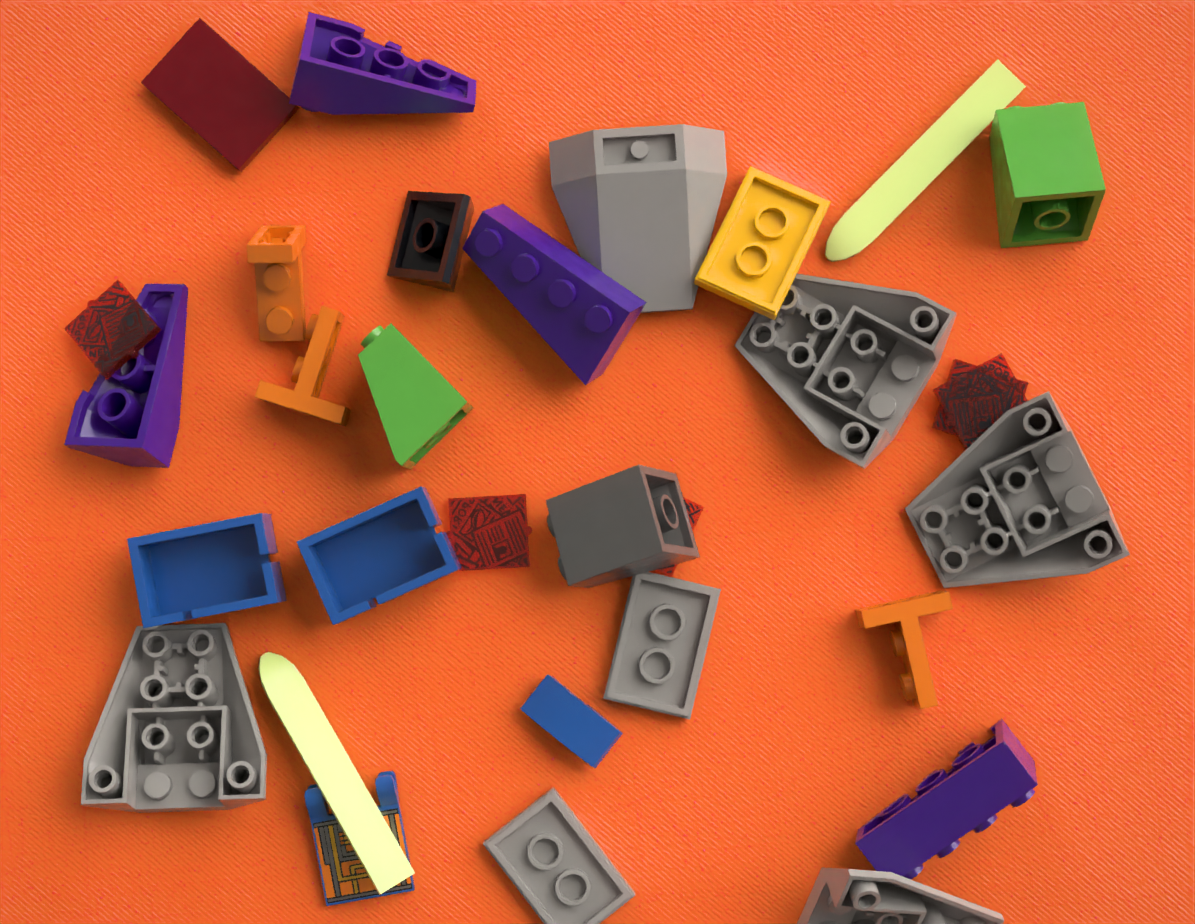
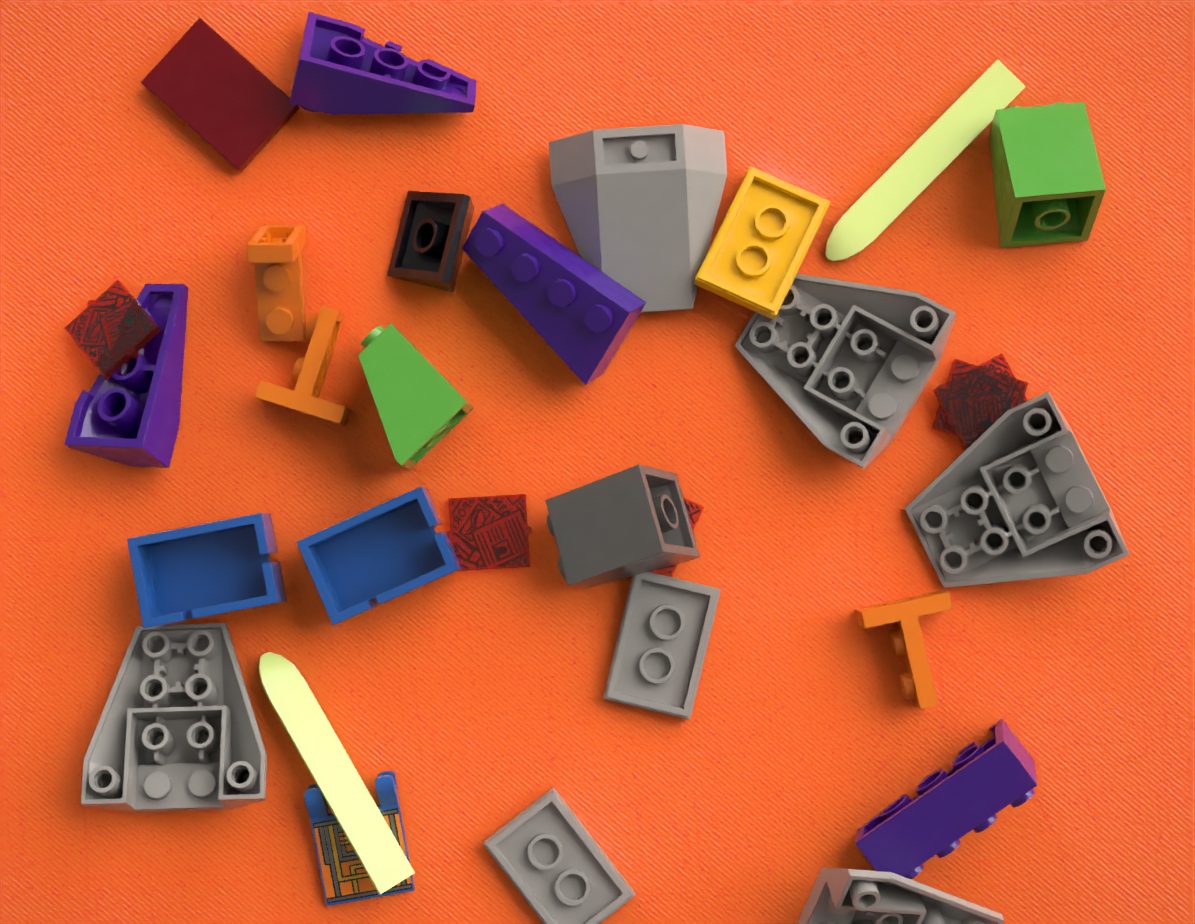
blue slope [520,674,623,769] -> none

